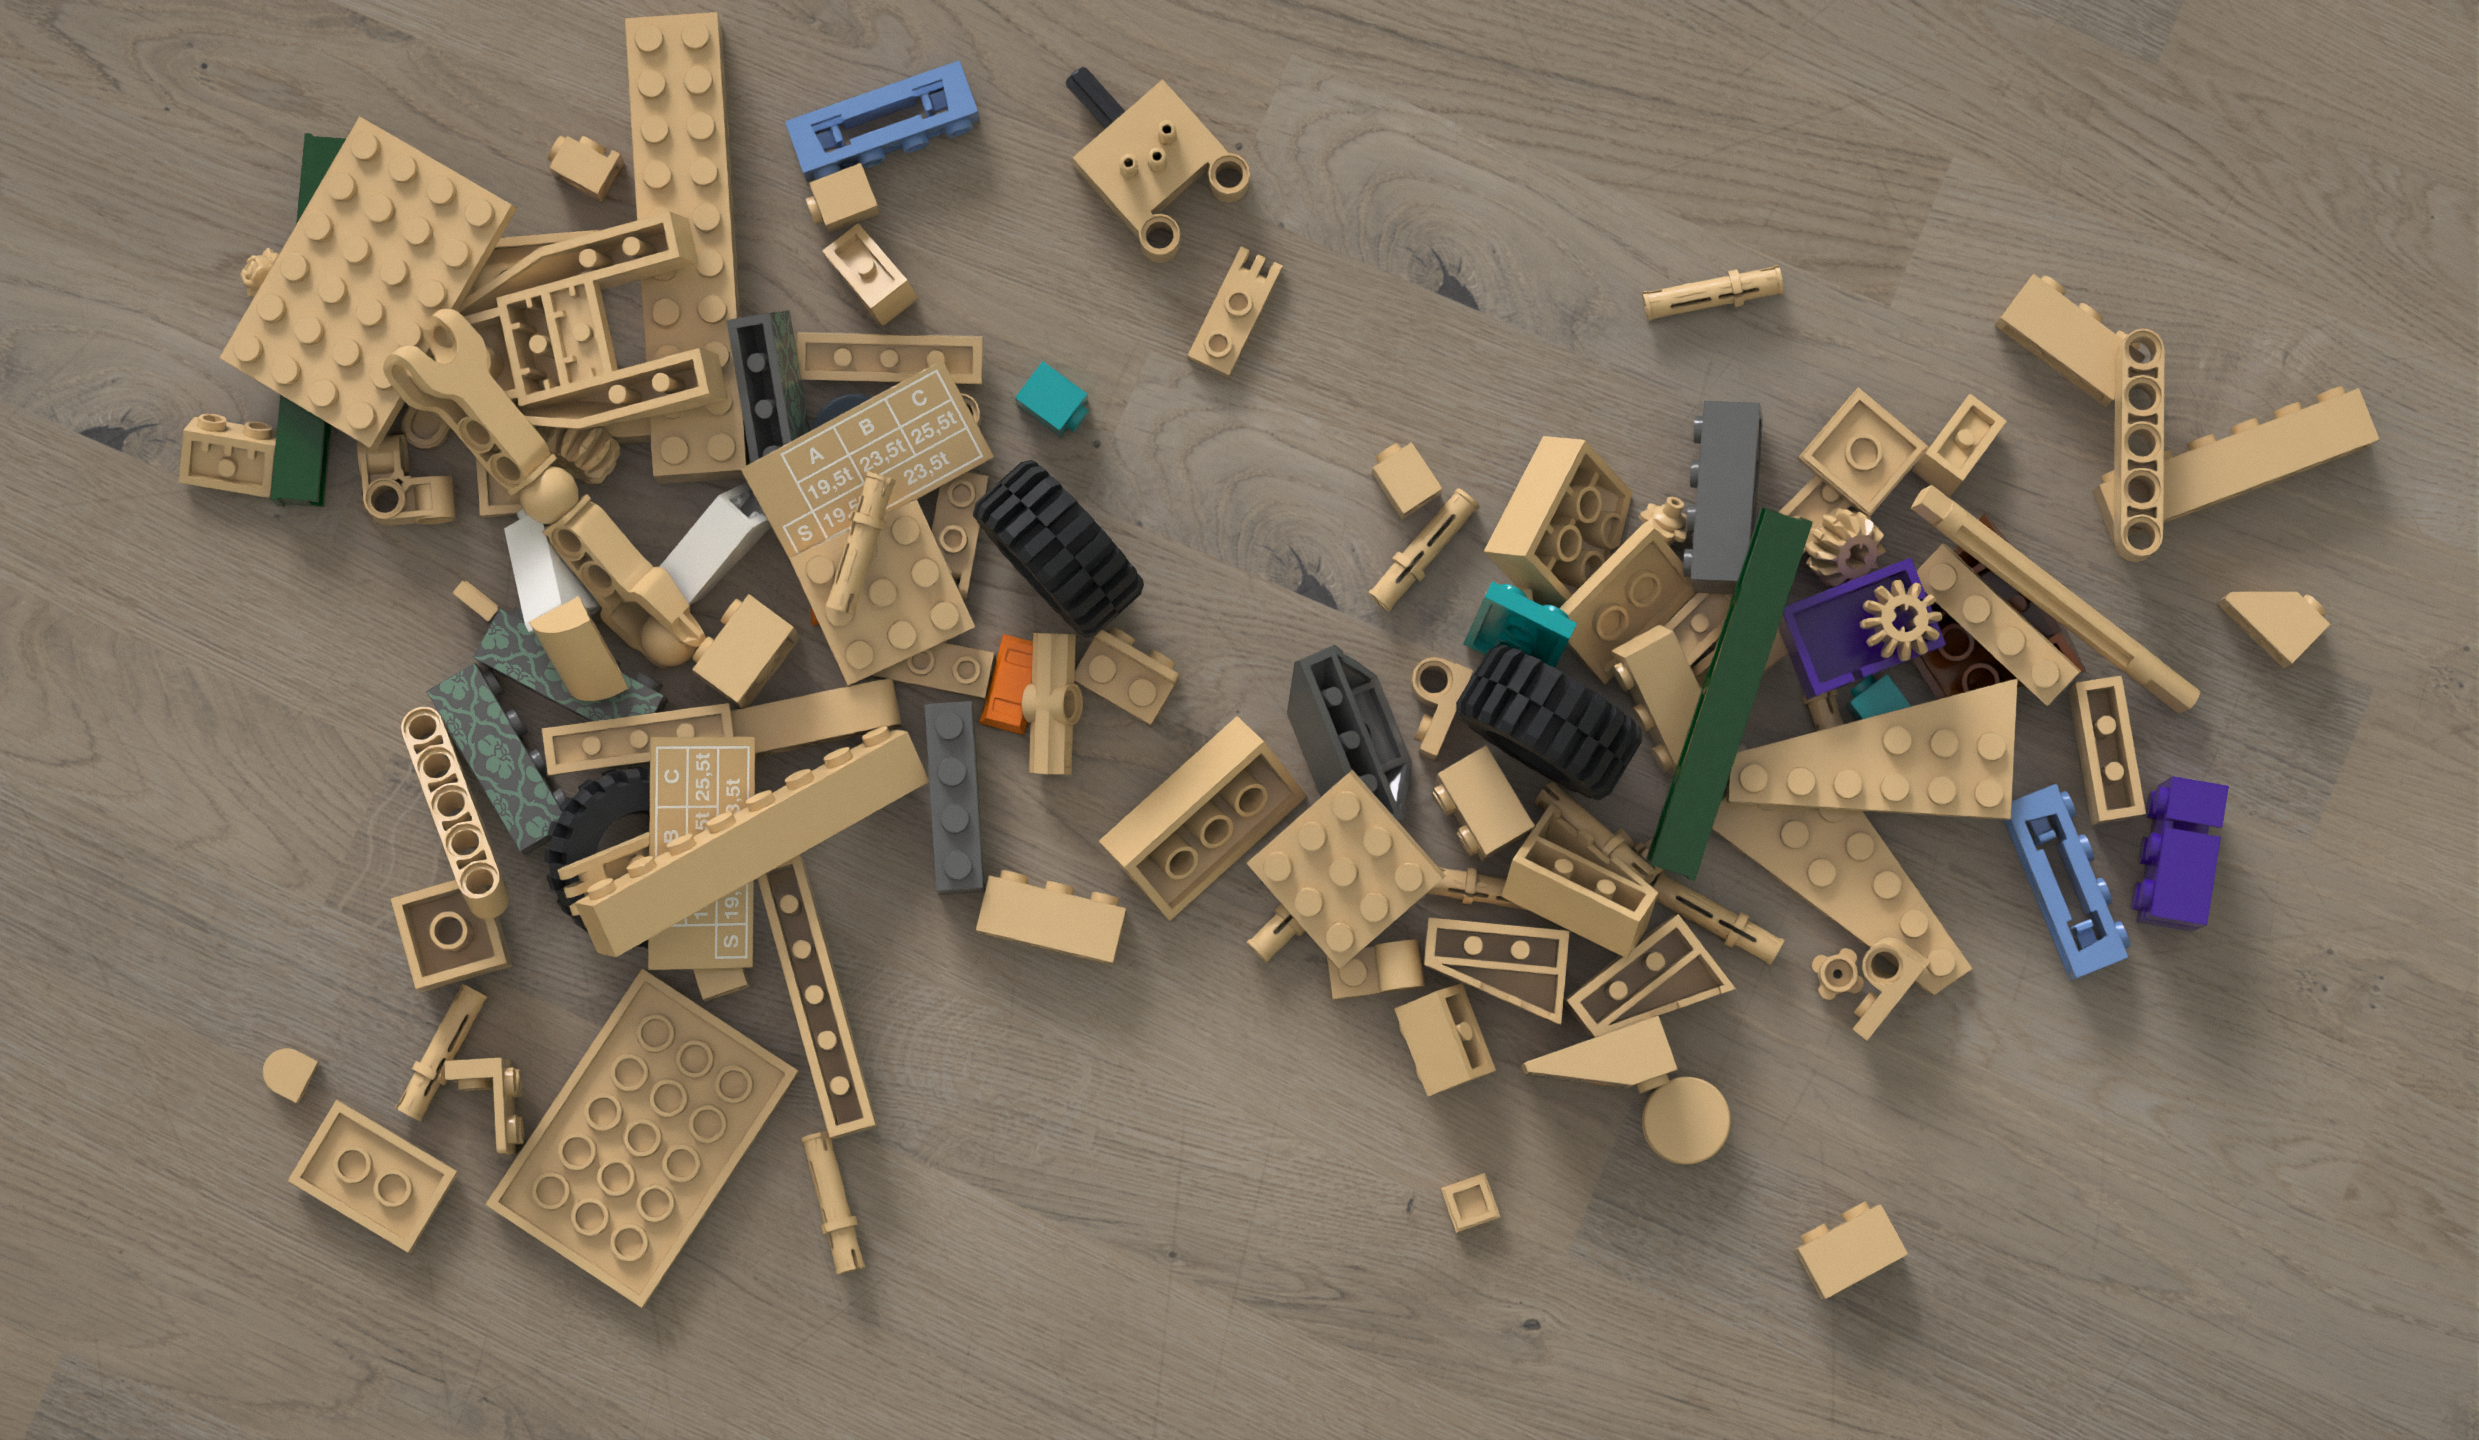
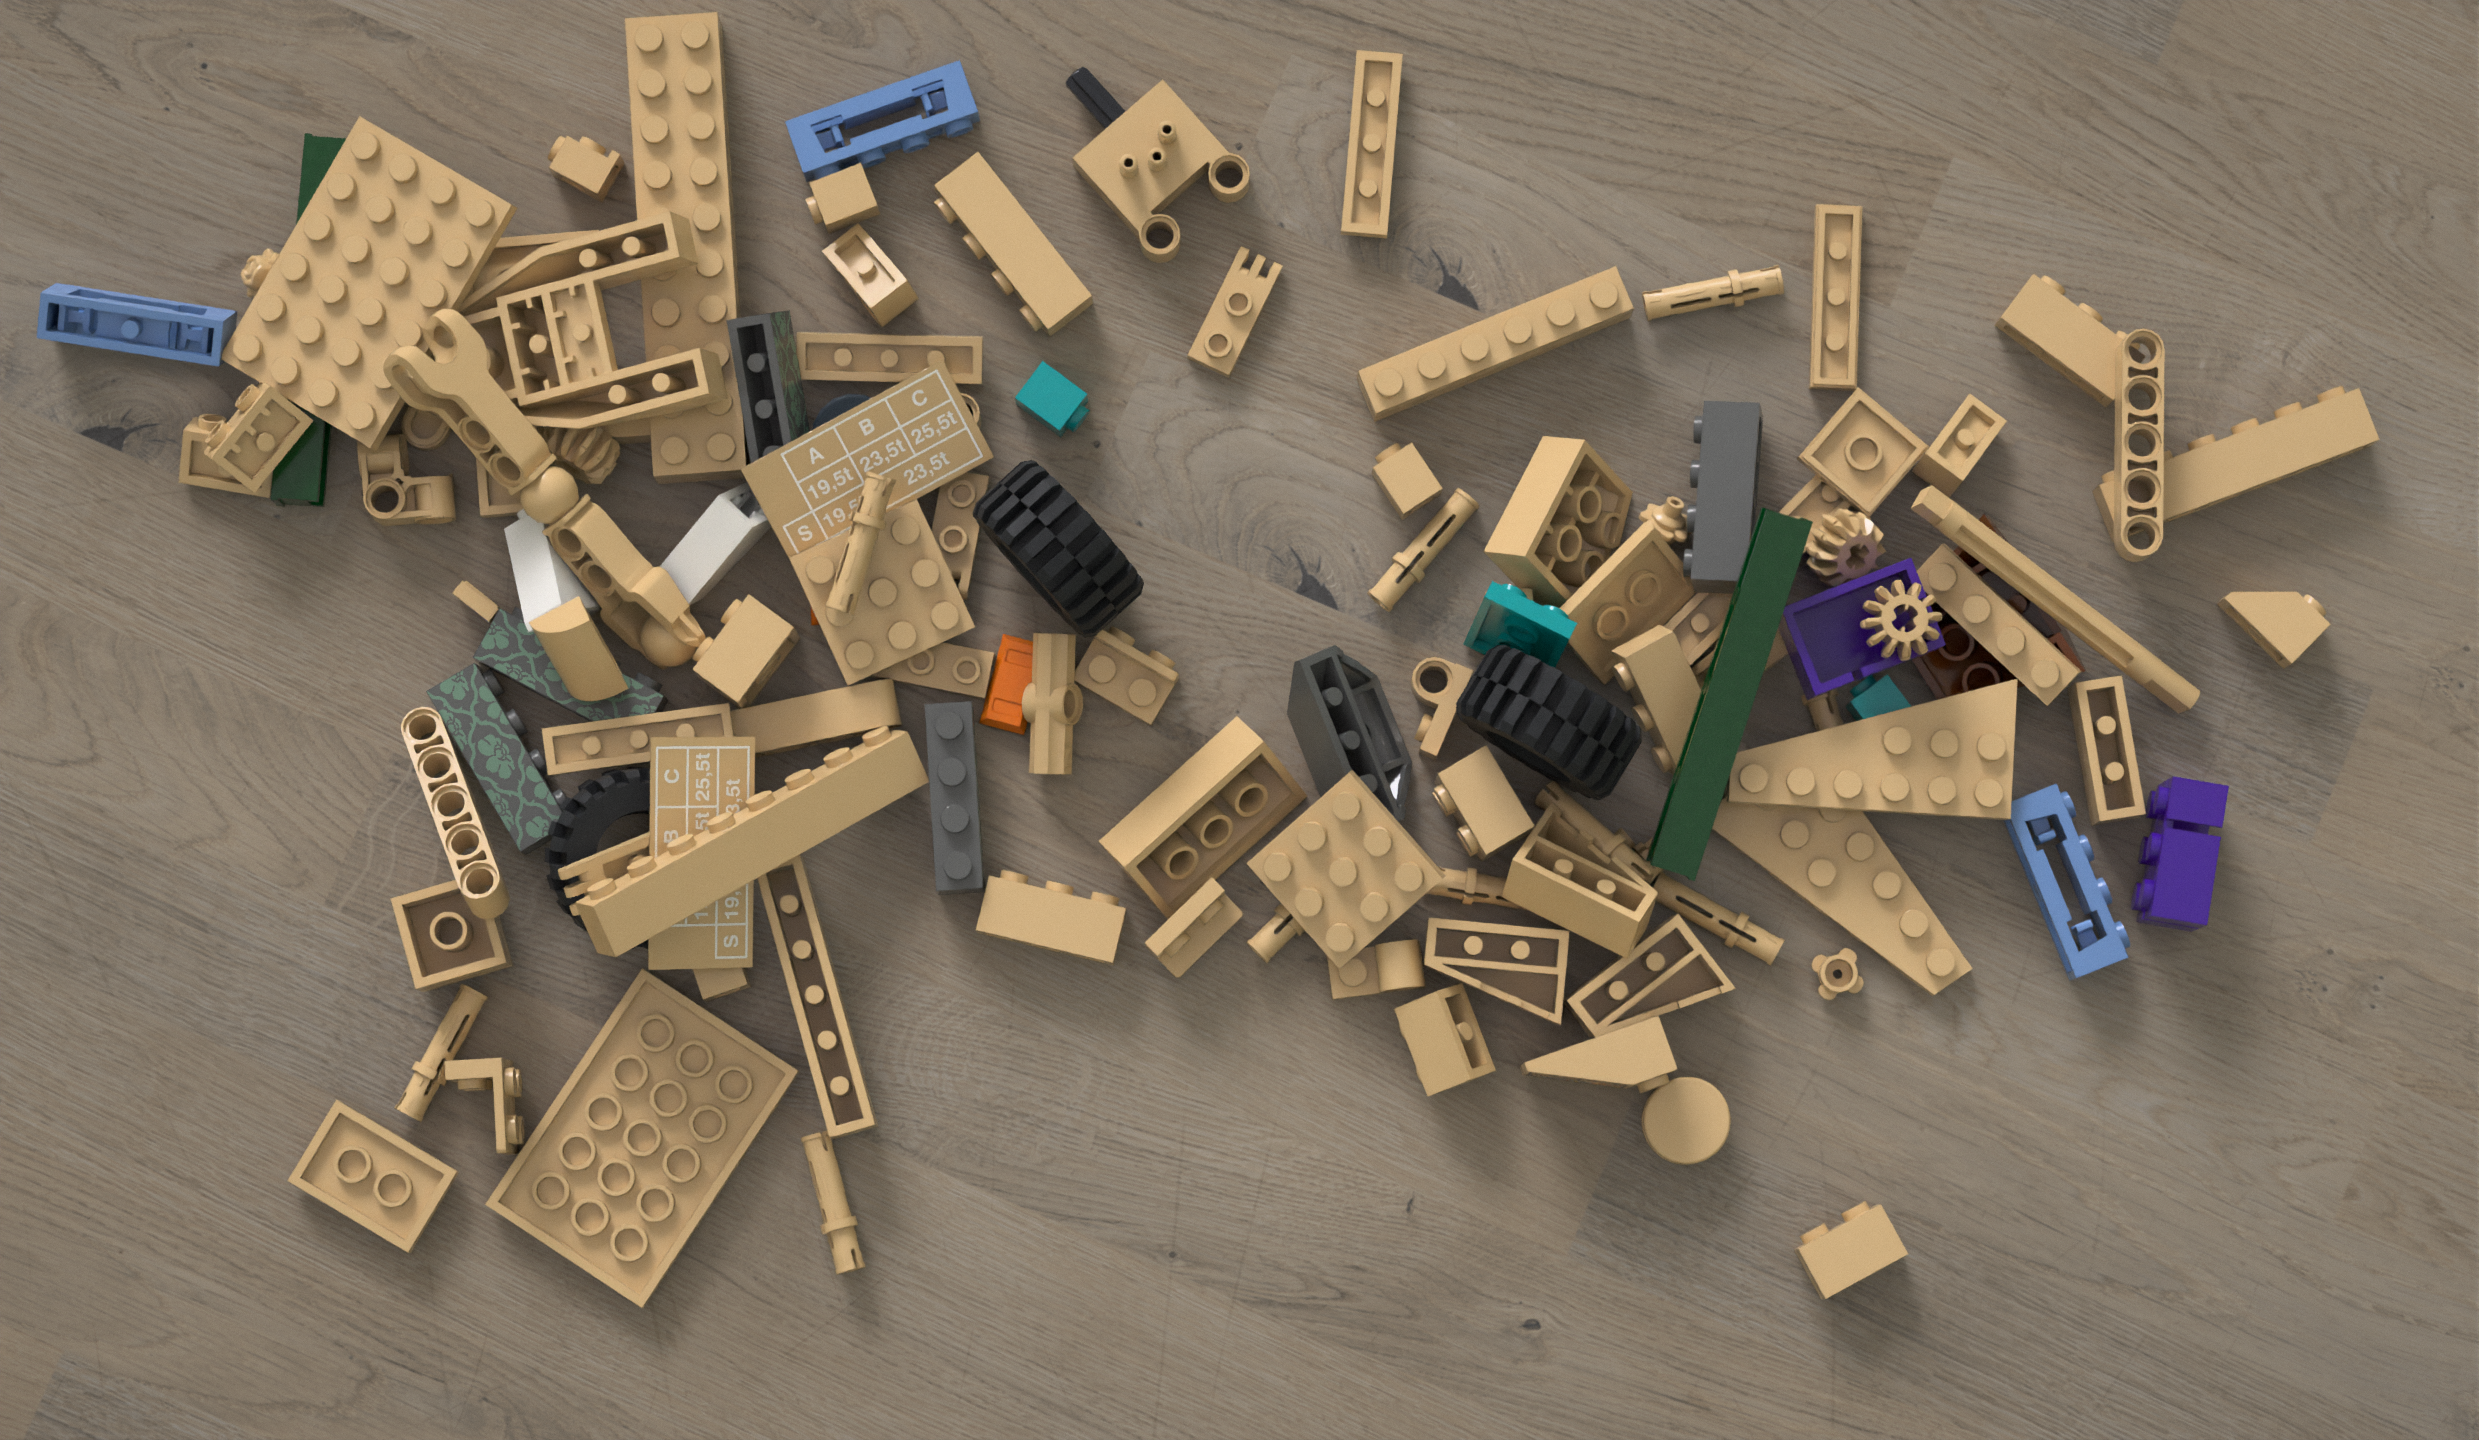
tan tile [263,1048,320,1104] -> none
tan tile [1440,1173,1500,1233] -> none
tan plate [1853,937,1930,1041] -> none
none -> medium blue brick [37,283,237,367]
none -> tan bracket [204,382,314,493]
none -> tan brick [934,152,1093,337]
none -> tan bracket [1144,877,1243,978]
none -> tan plate [1341,50,1403,239]
none -> tan brick [1357,266,1634,422]
none -> tan tile [1809,204,1862,391]

